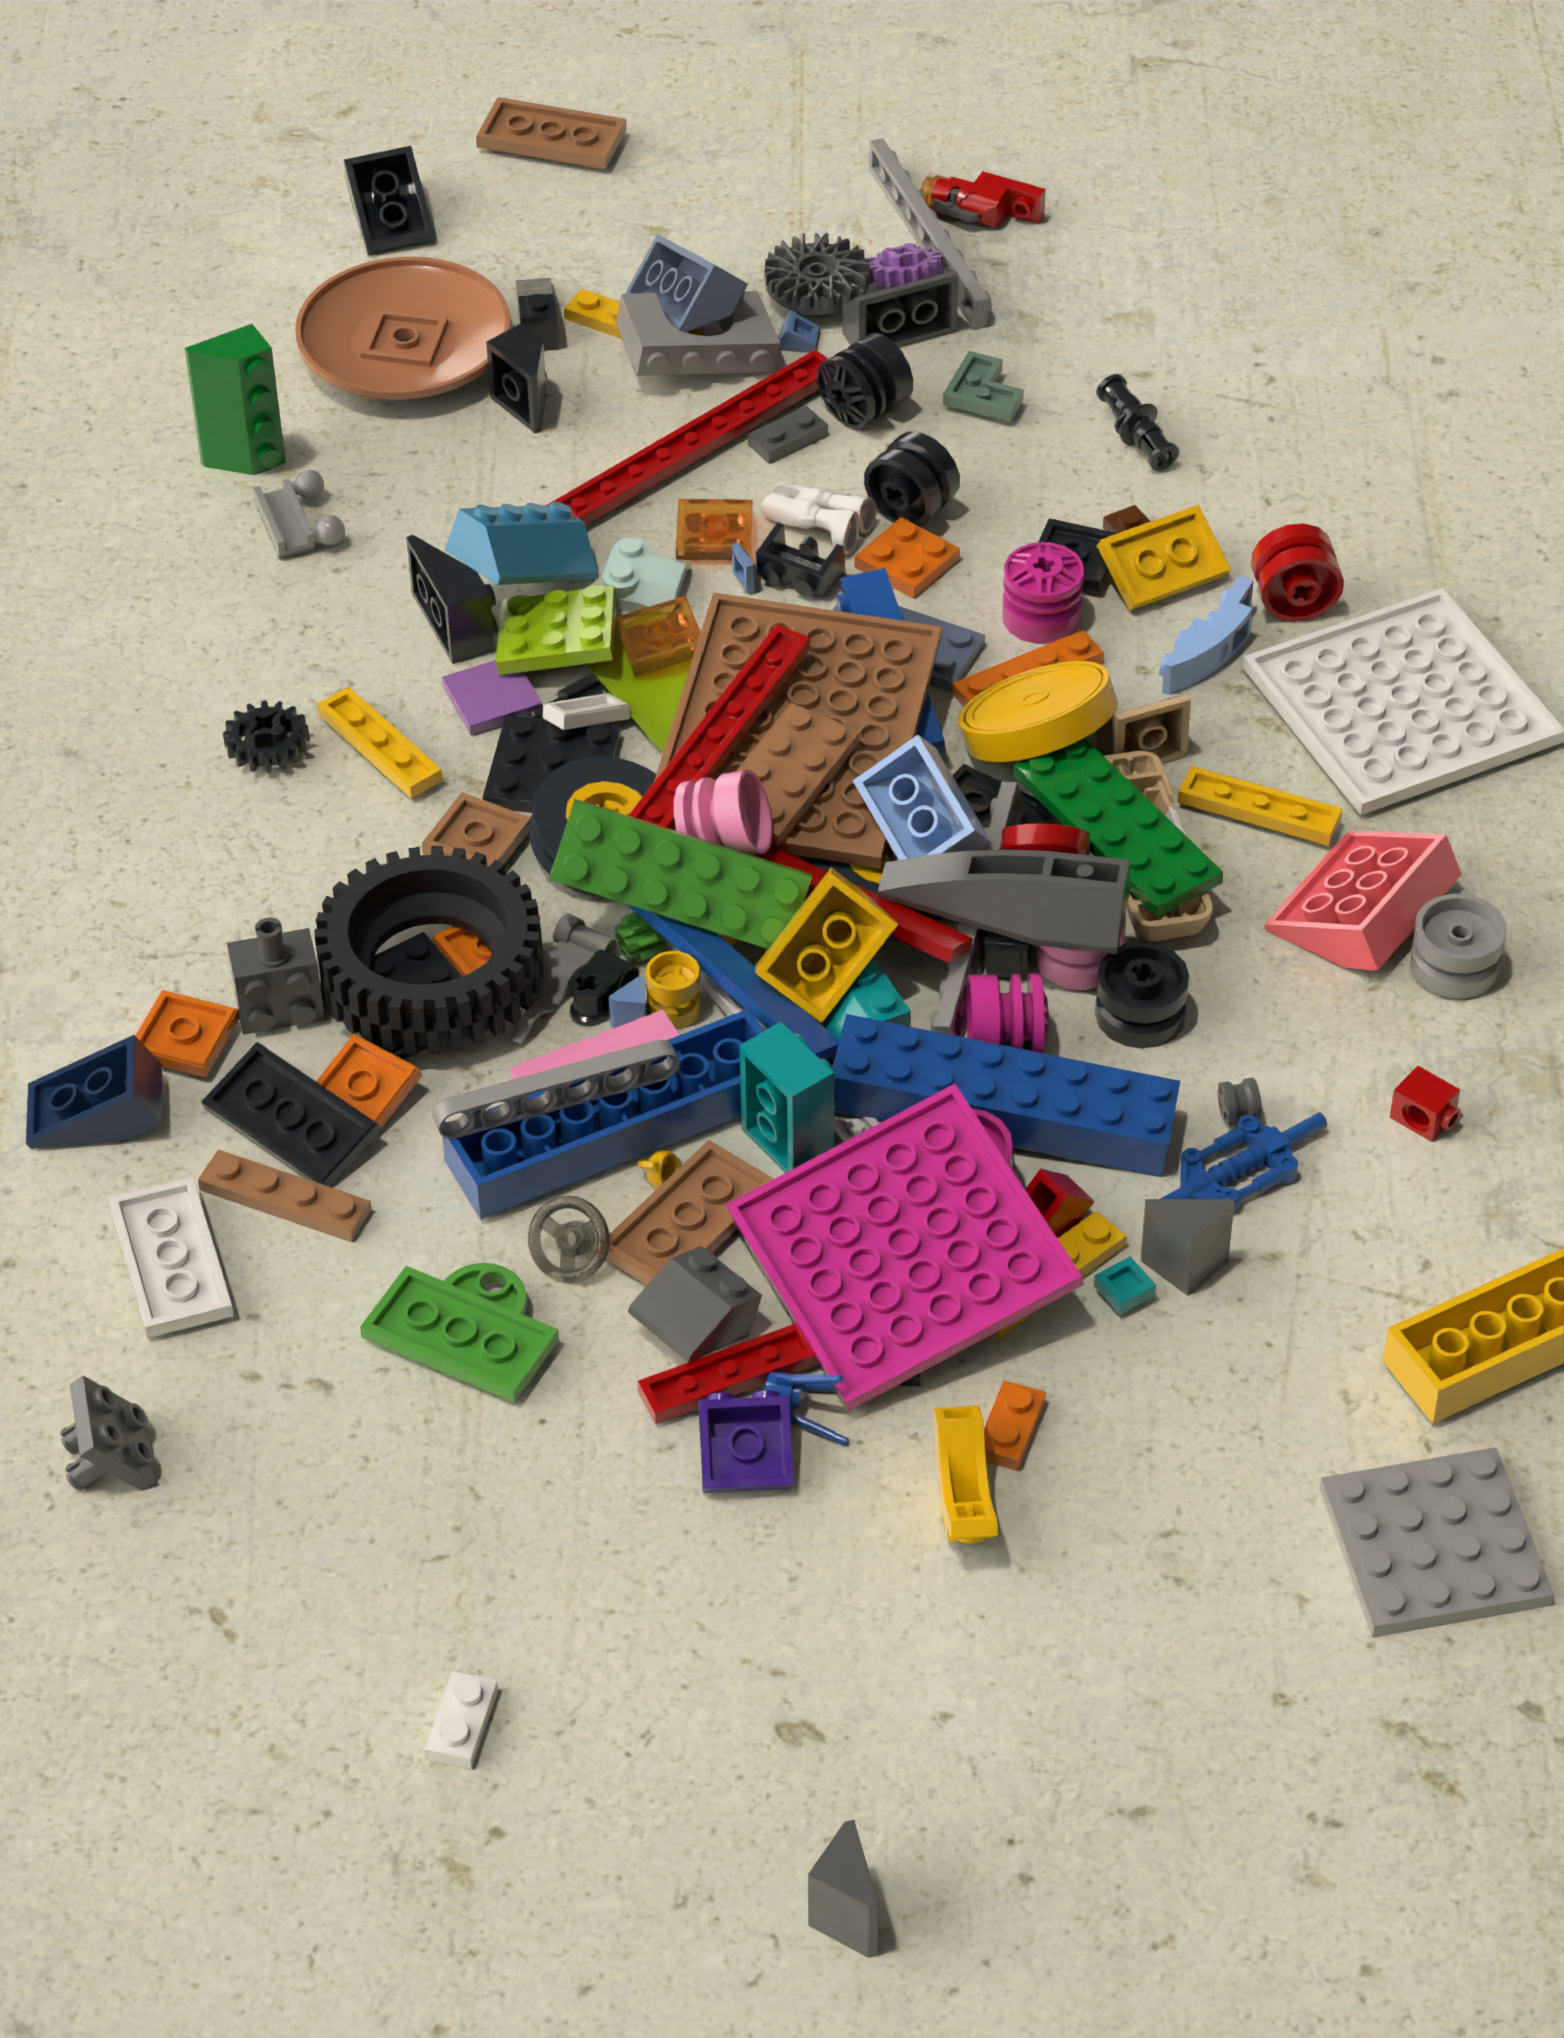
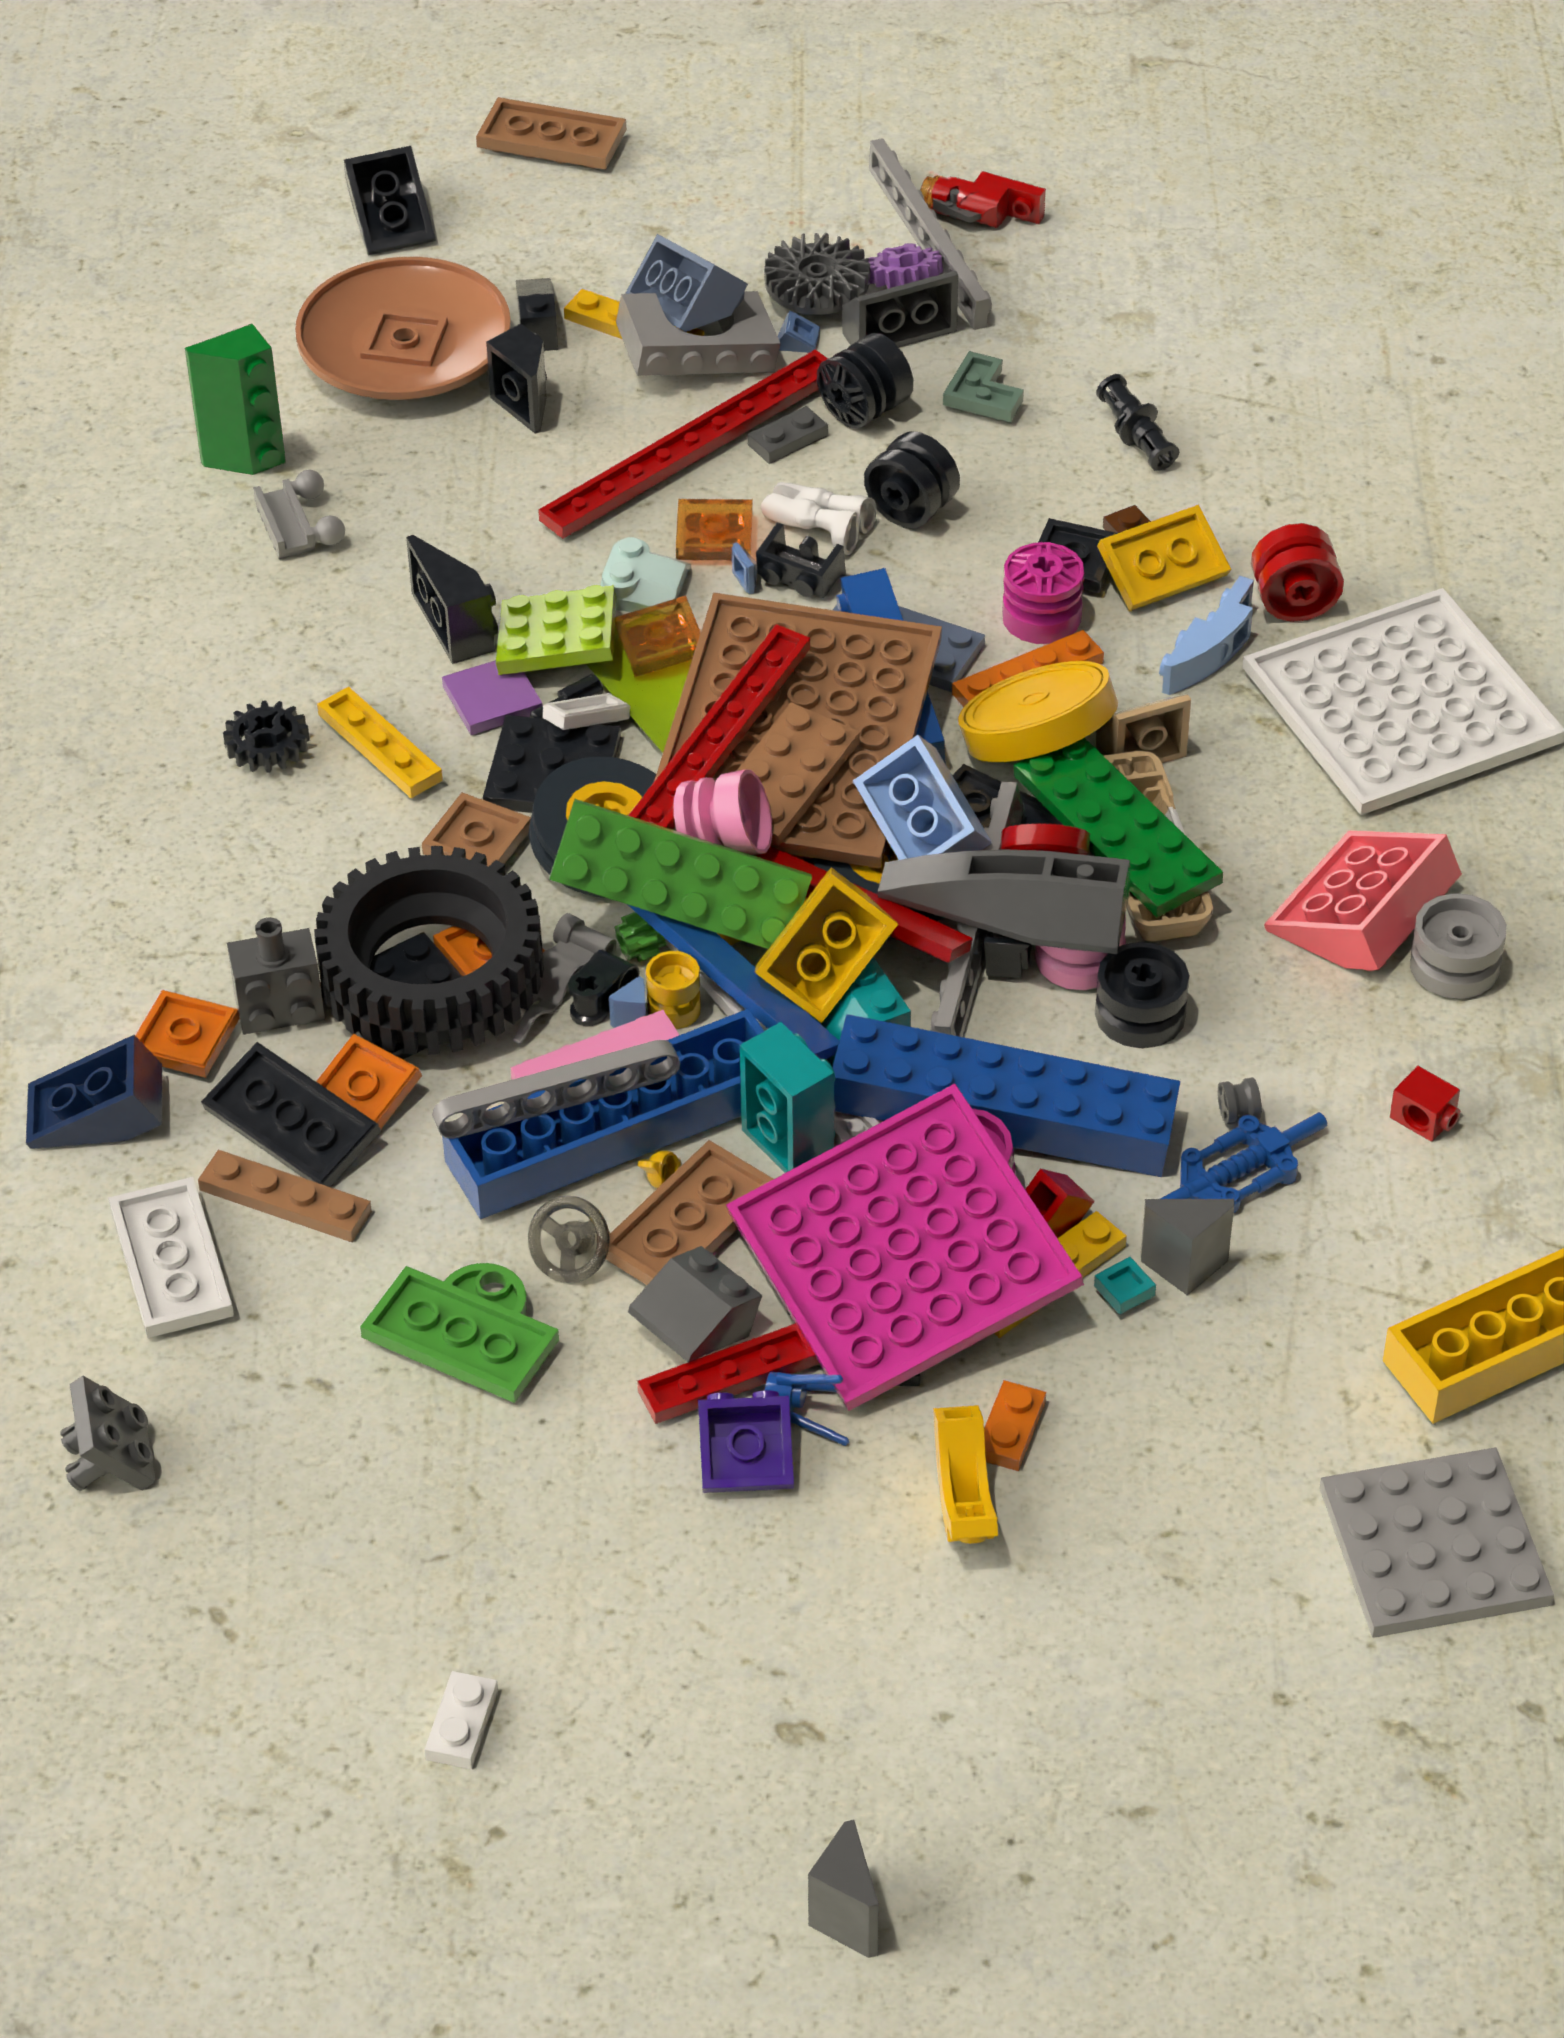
dark azure slope [445,502,598,585] -> none
orange plate [854,517,960,599] -> none
dark pink wheel [966,974,1049,1053] -> none
yellow plate [1177,765,1343,846] -> none

